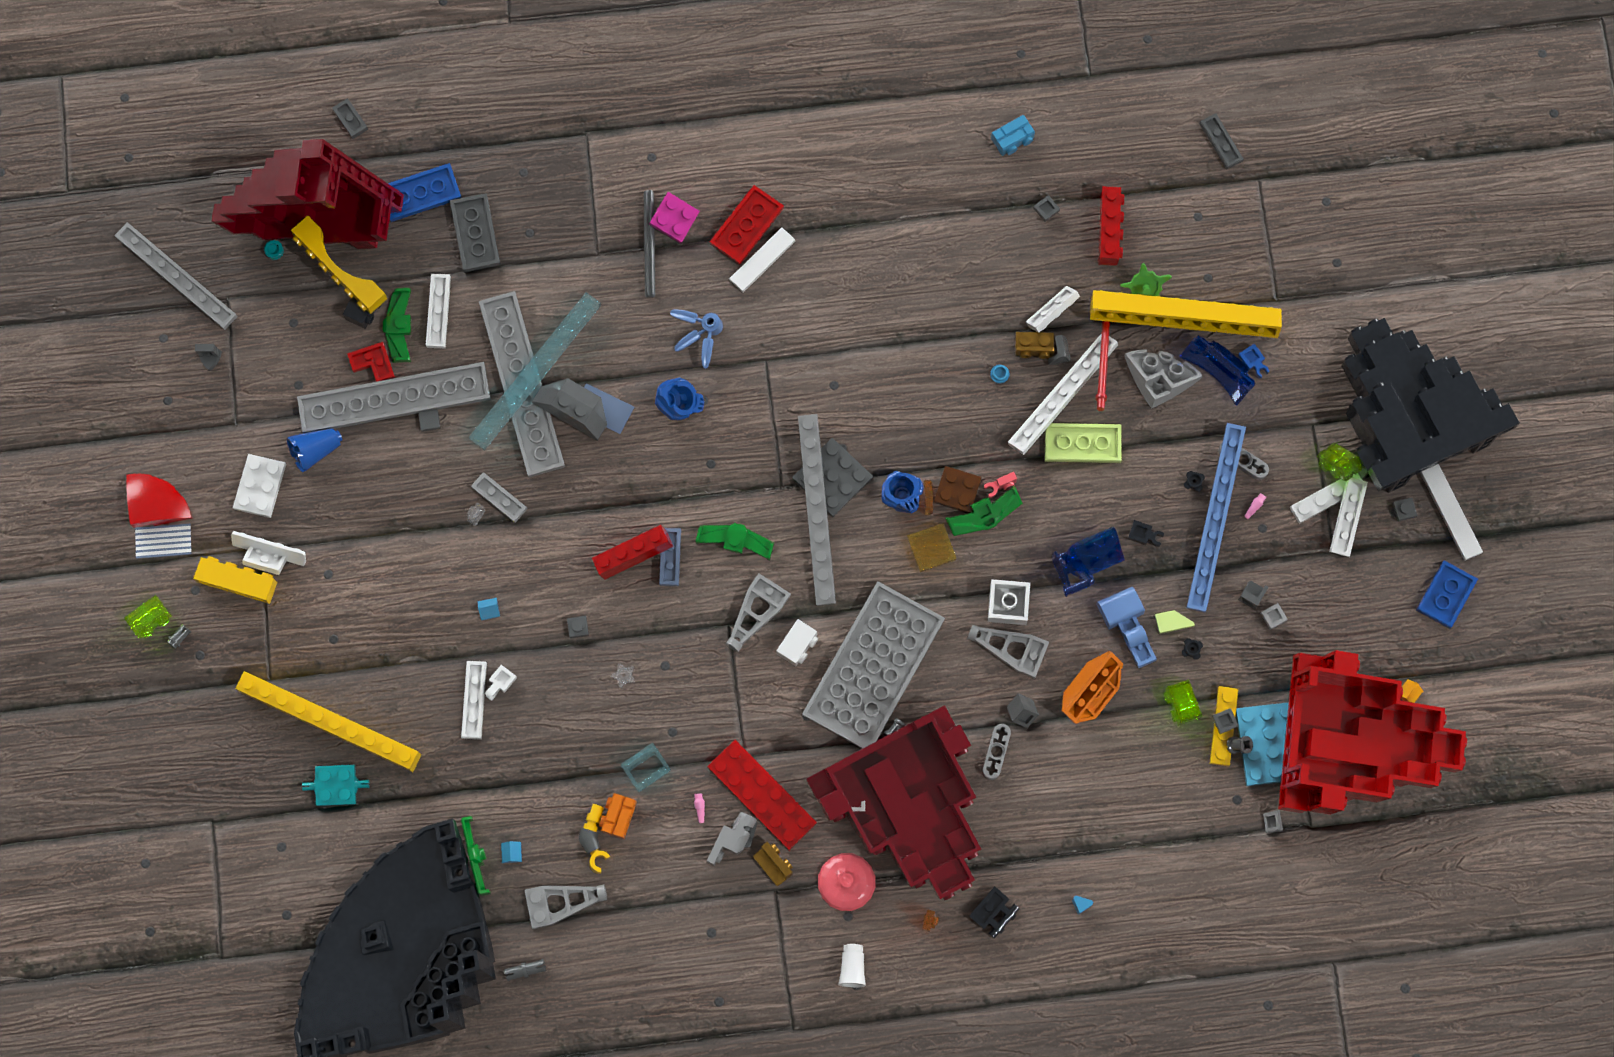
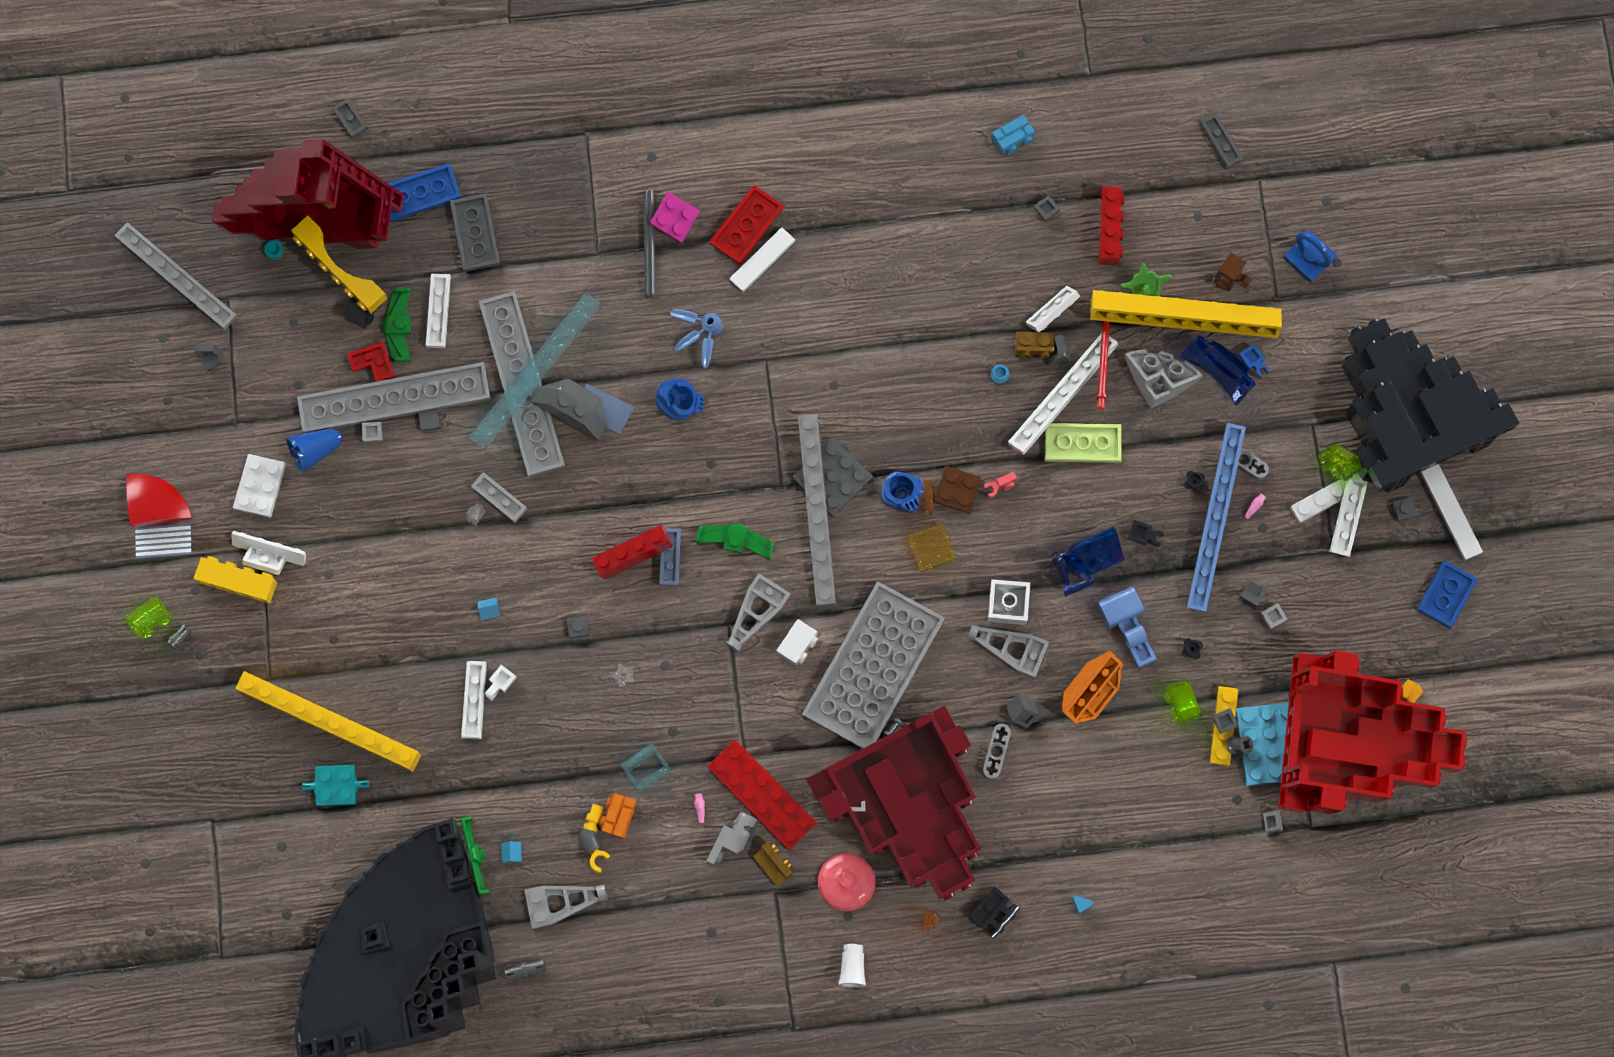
green plate [945,486,1023,536] -> none
yellowish green tile [1155,610,1195,634] -> none
none -> light grey plate [362,422,383,443]
none -> reddish brown brick [1214,252,1252,292]
none -> blue tile [1283,231,1337,283]

